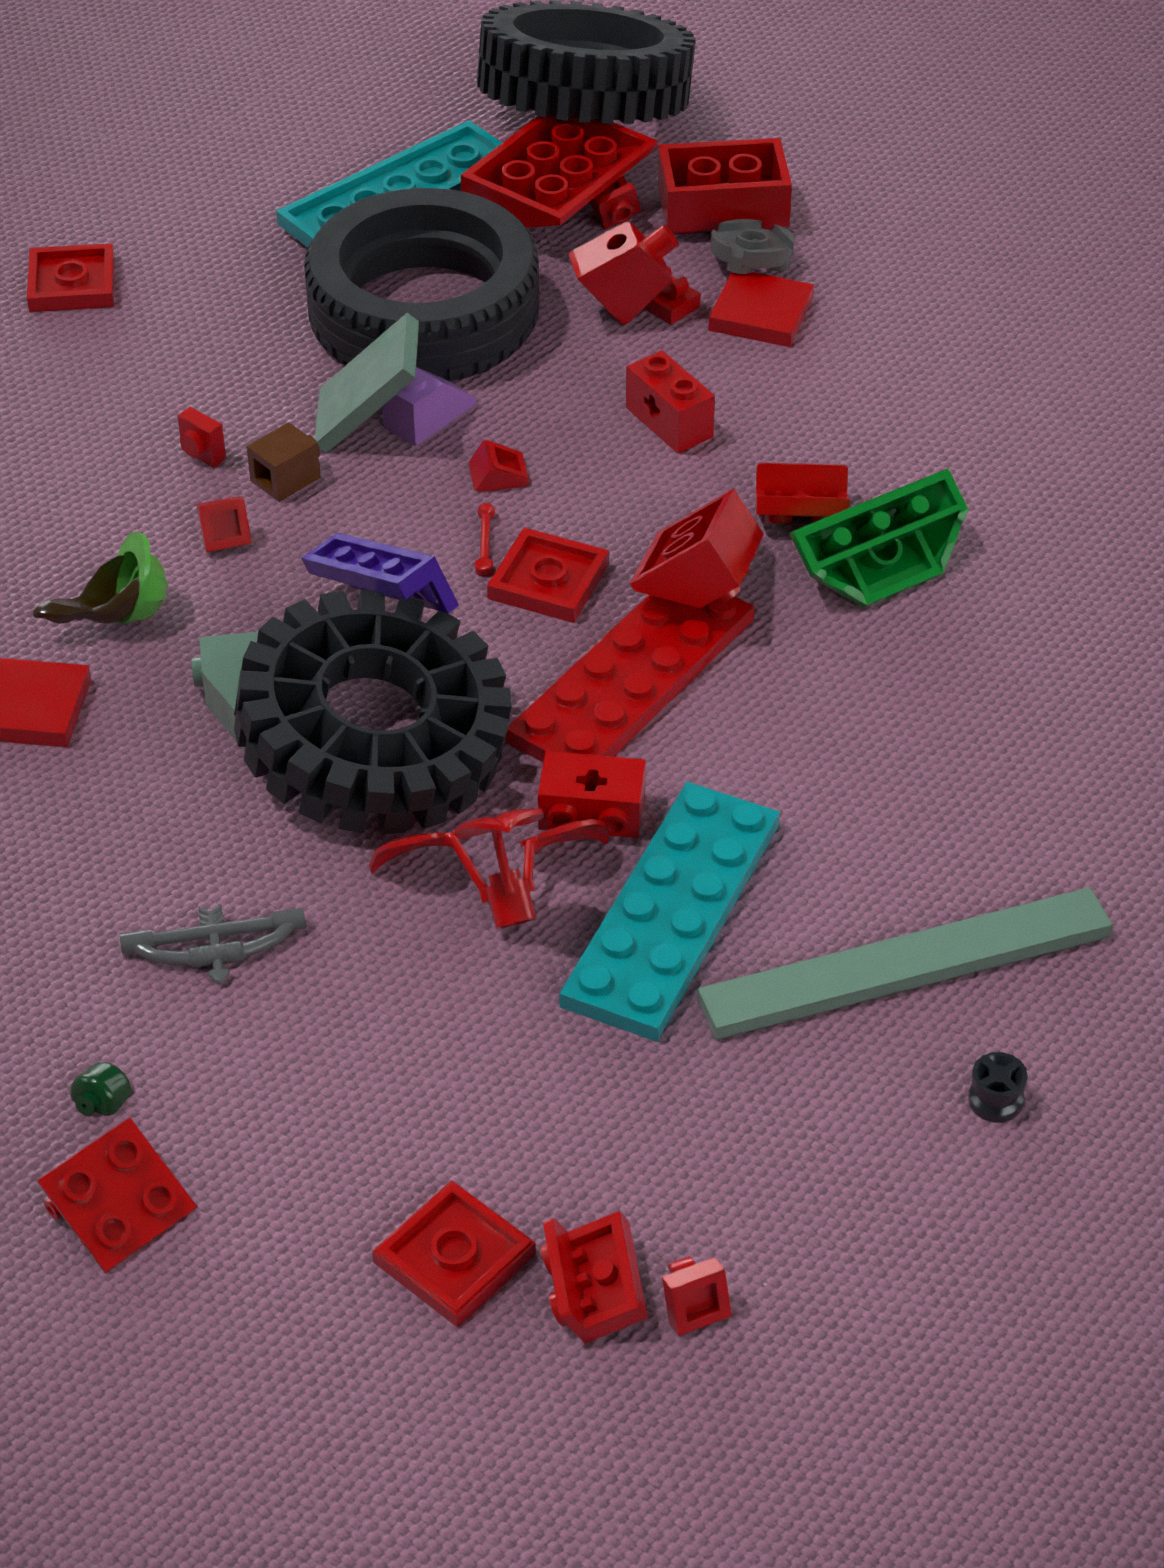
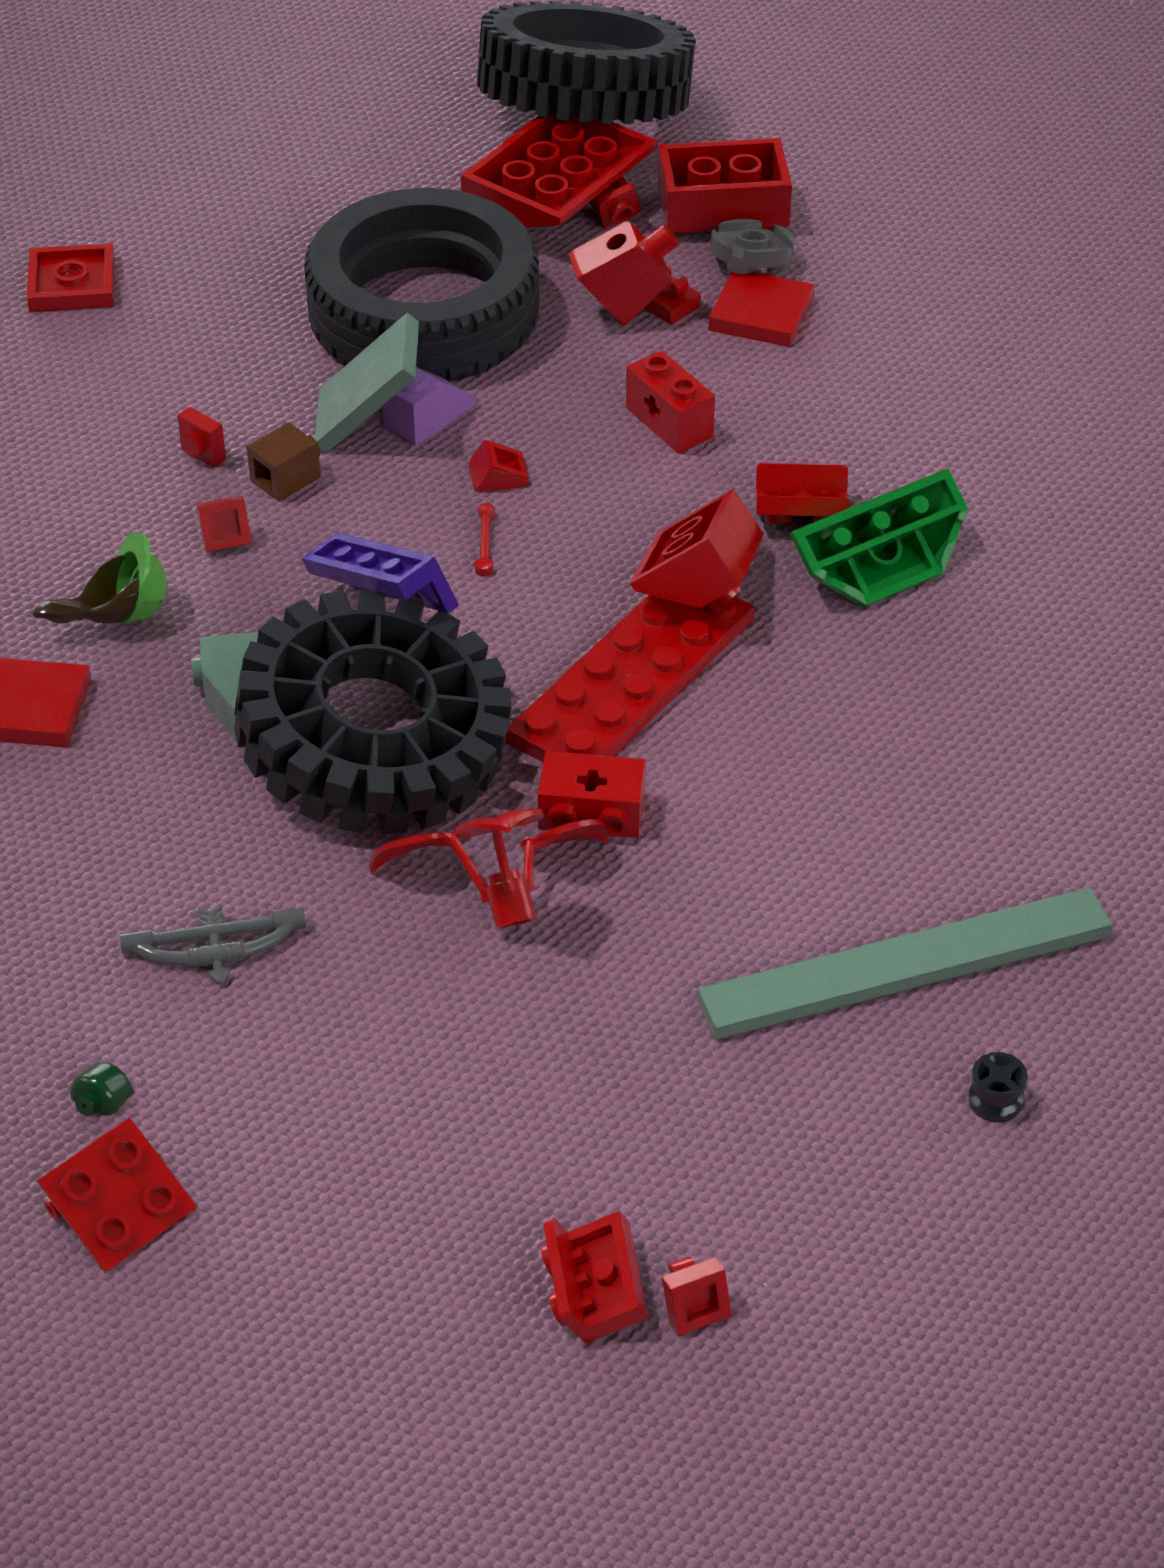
teal plate [276,120,502,247] -> none
red tile [372,1180,536,1327] -> none
red tile [487,527,609,623] -> none
teal plate [559,781,780,1042] -> none

